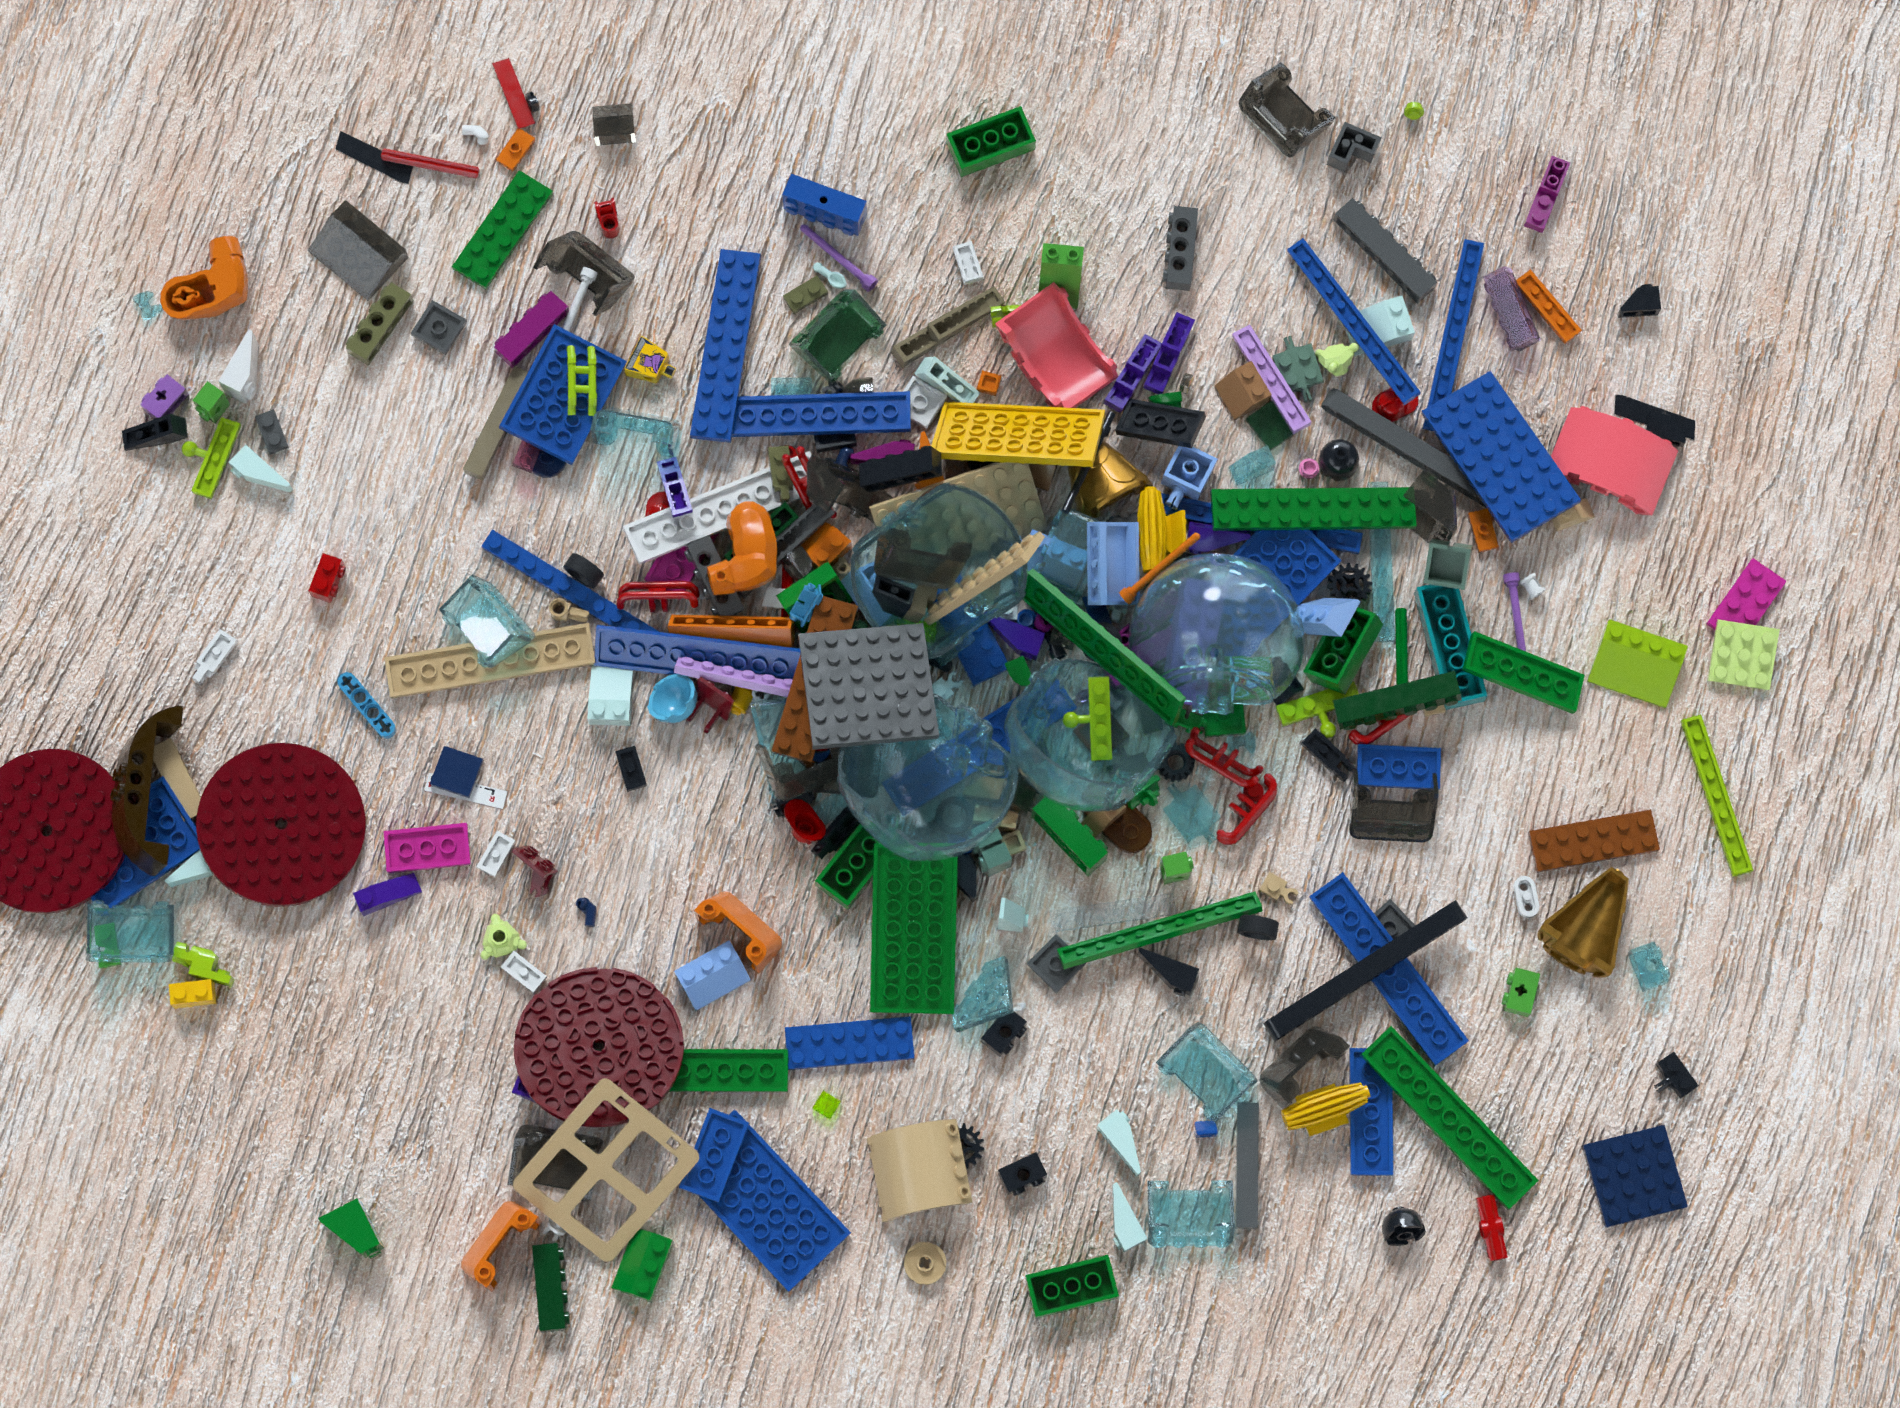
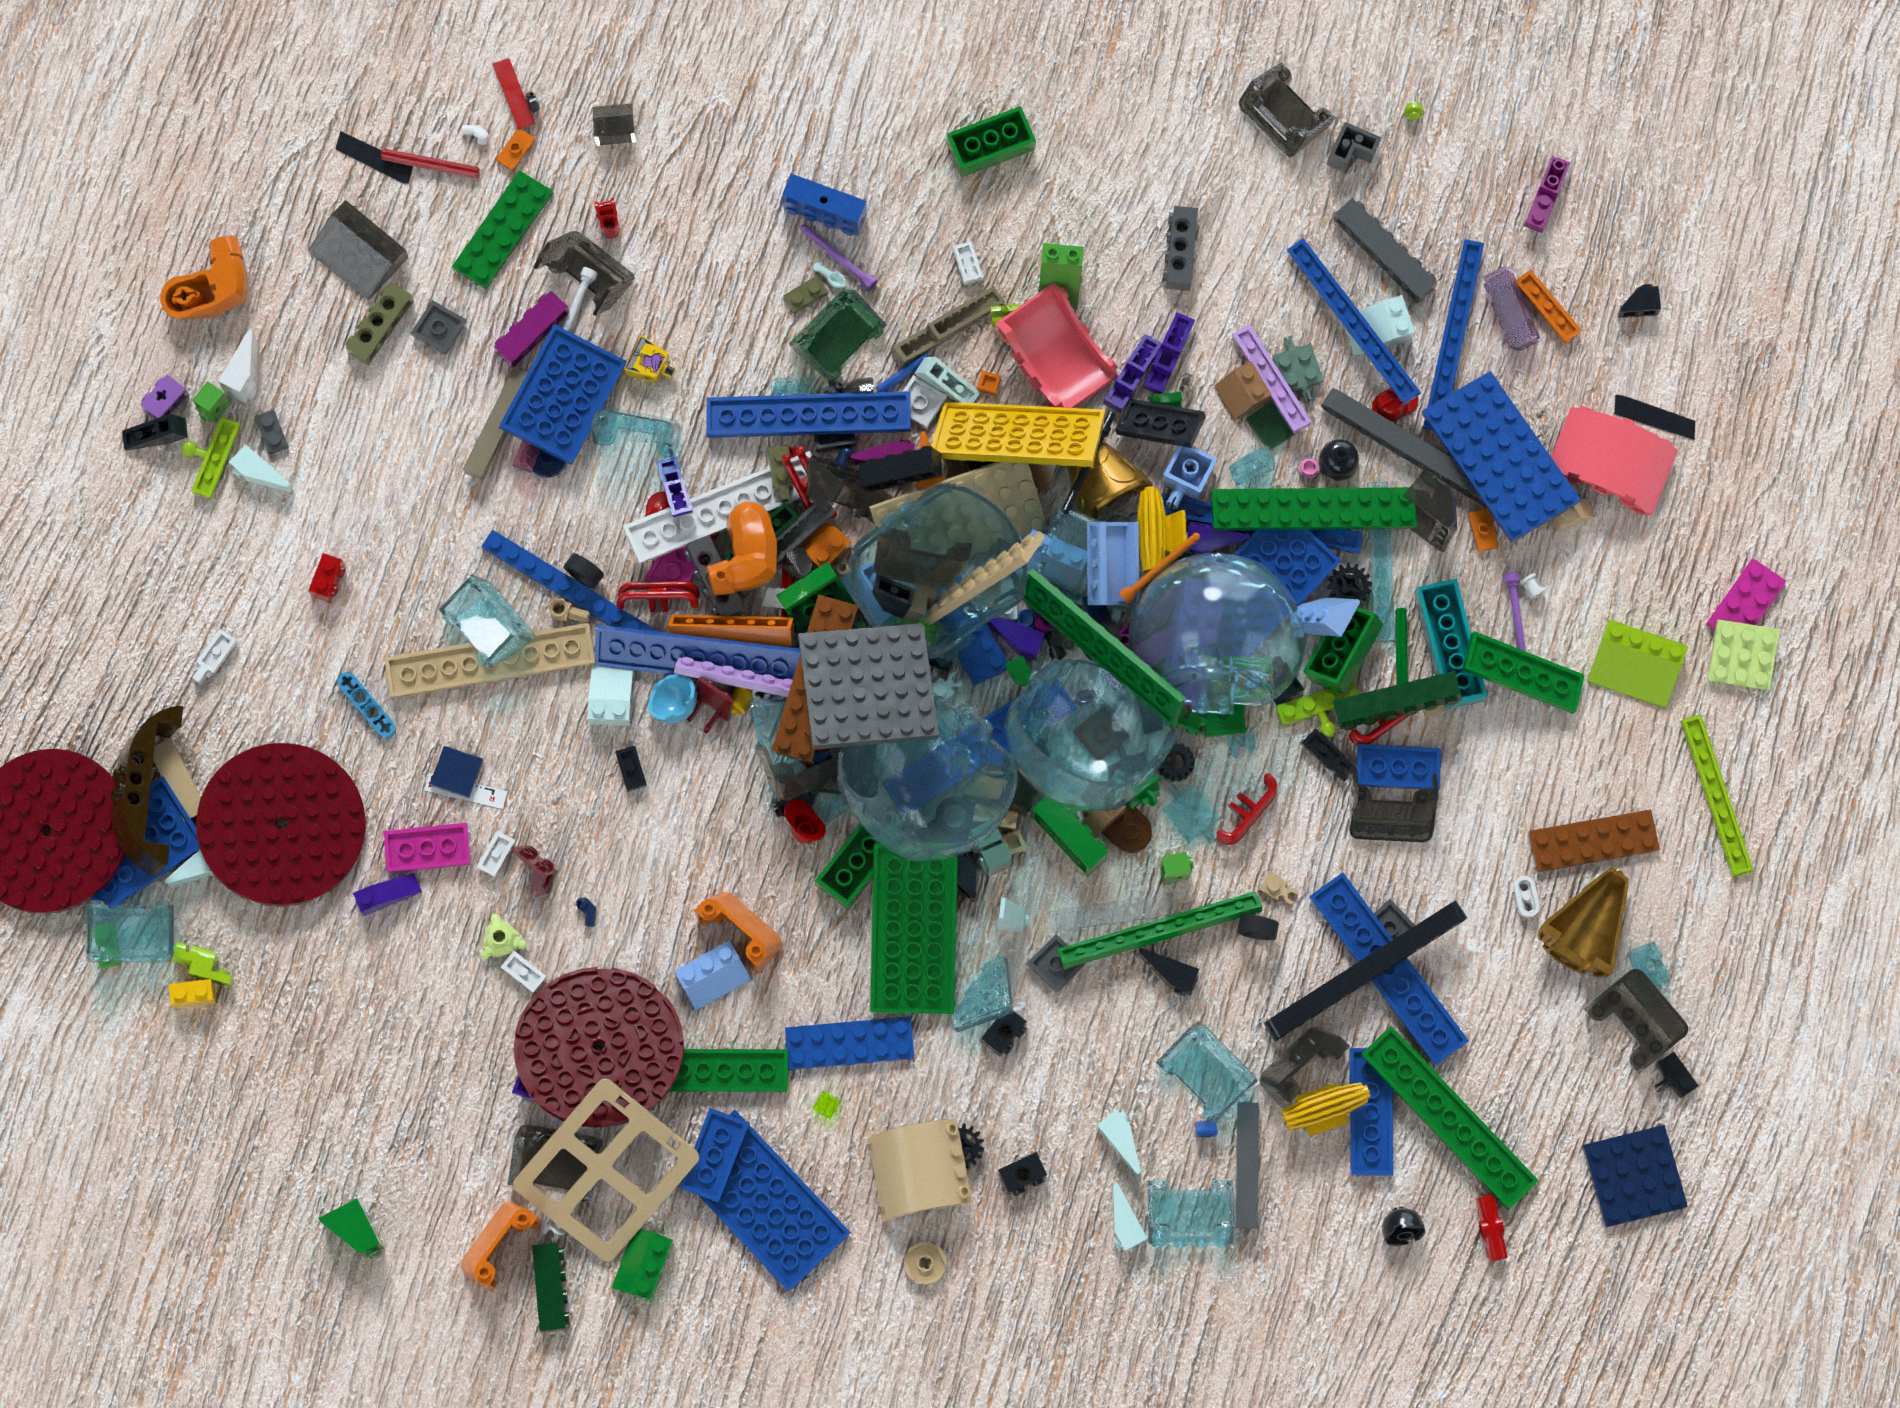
clear light blue piece [133,291,162,320] -> none
lime piece [567,345,597,416] -> none
blue plate [690,249,761,443] -> none
dark azure hinge [789,583,823,628] -> none
black hinge [811,806,862,859] -> none
green brick [1025,1255,1119,1319] -> none
lime plate [1062,676,1112,761] -> none
red piece [1185,727,1264,788] -> none
red plate [1243,783,1264,802] -> none
yellowish green rock [1315,343,1359,376] -> none
sand green piece [1423,539,1473,590] -> none
bright green brick [1501,968,1540,1017] -> none
black slope [1645,409,1686,447] -> none
none -> blue piece [876,352,928,392]
none -> clear smoke windscreen [1584,969,1688,1074]

